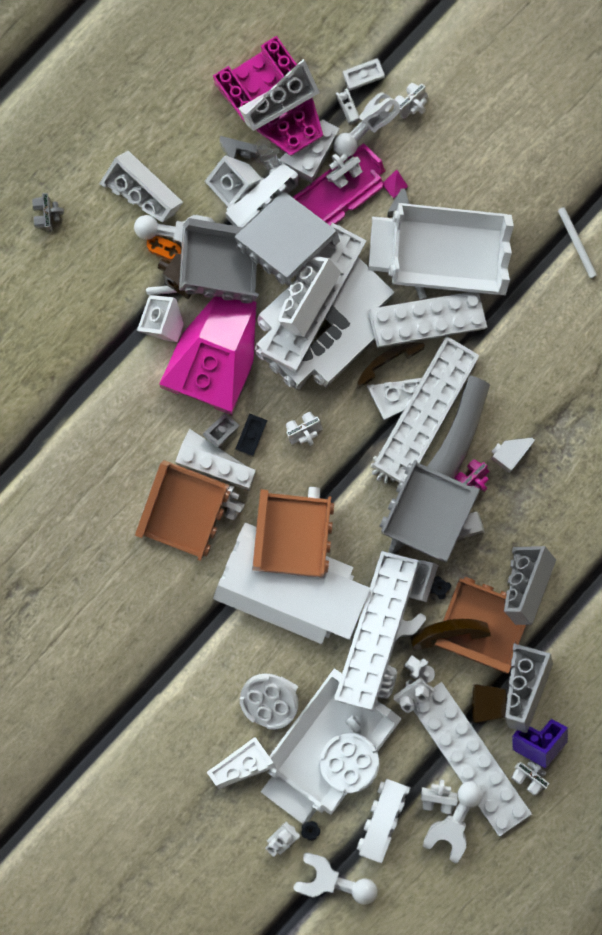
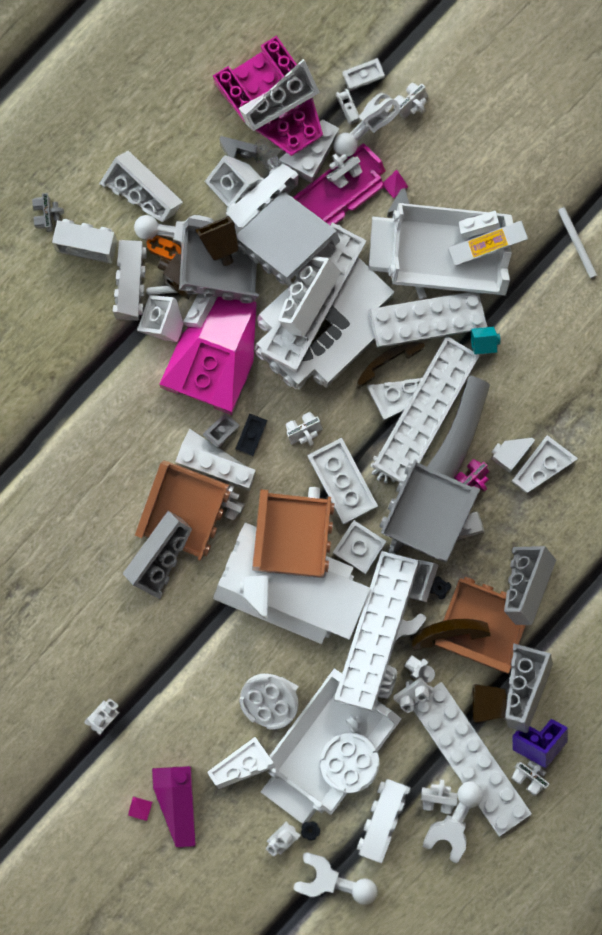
none -> white brick [52,219,117,263]
none -> white hips [84,699,119,735]
none -> white wedge [113,240,147,321]
none -> light grey wedge [123,511,192,599]
none -> dark pink slope [128,796,153,821]
none -> magenta wedge [152,766,196,847]
none -> white plate [183,293,218,328]
none -> dark brown torso [195,216,239,266]
none -> white slope [240,576,269,619]
none -> white plate [307,438,378,525]
none -> white plate [333,520,386,574]
none -> tile [449,221,528,266]
none -> white plate [458,211,500,239]
none -> teal brick [471,327,501,355]
none -> white wing [511,435,578,493]

